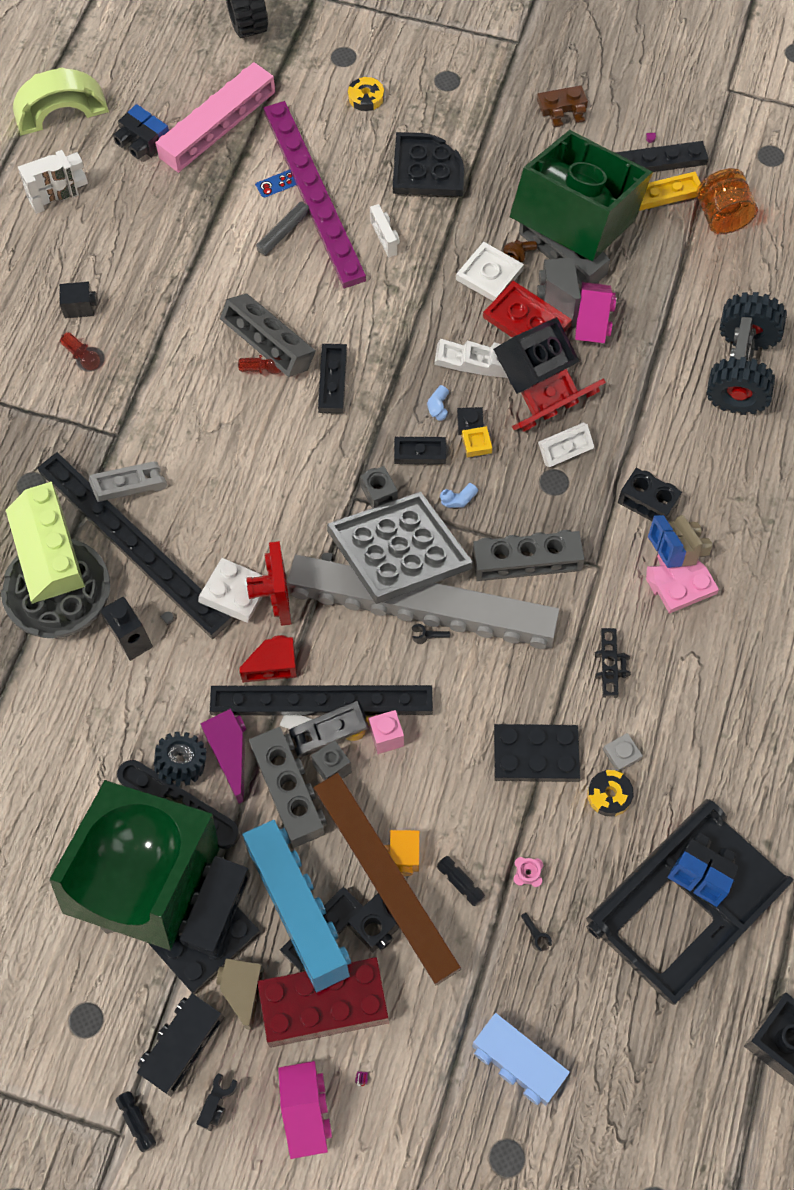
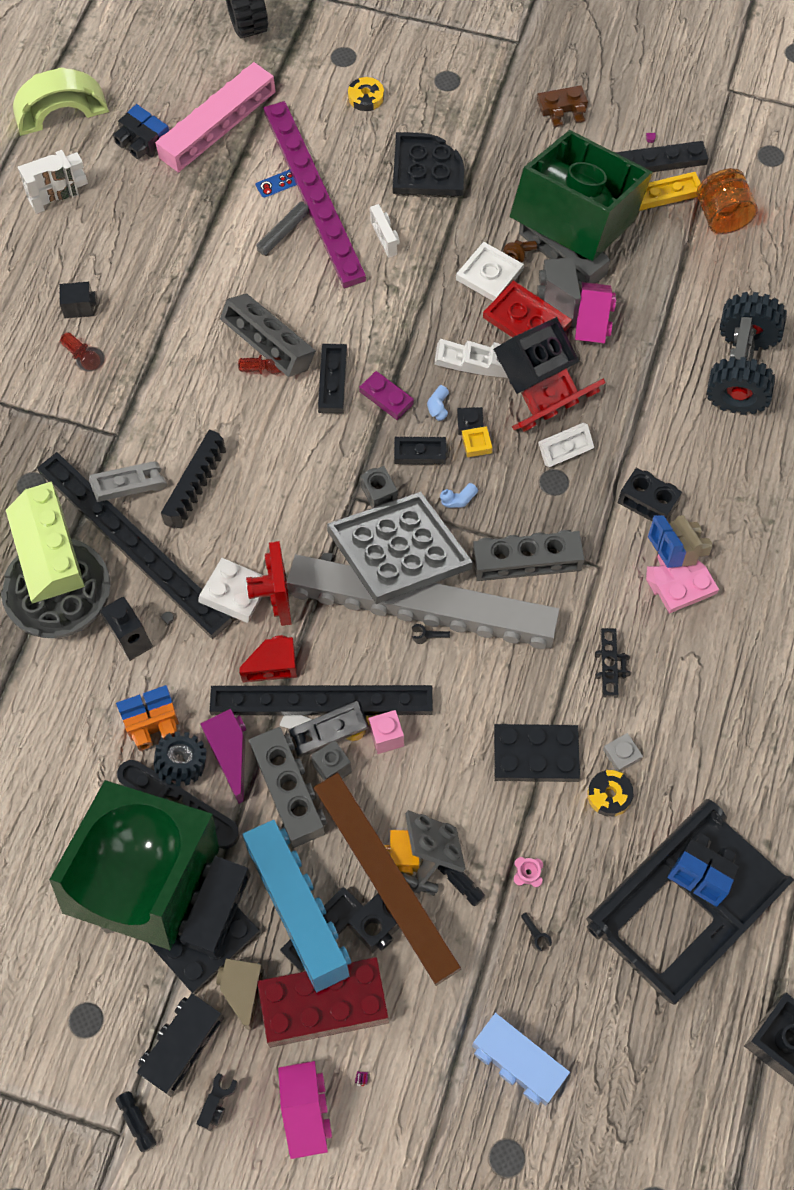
none -> orange hips [116,685,179,751]
none -> black gear [161,429,226,529]
none -> magenta plate [359,371,414,420]
none -> dark grey plate [401,810,466,896]

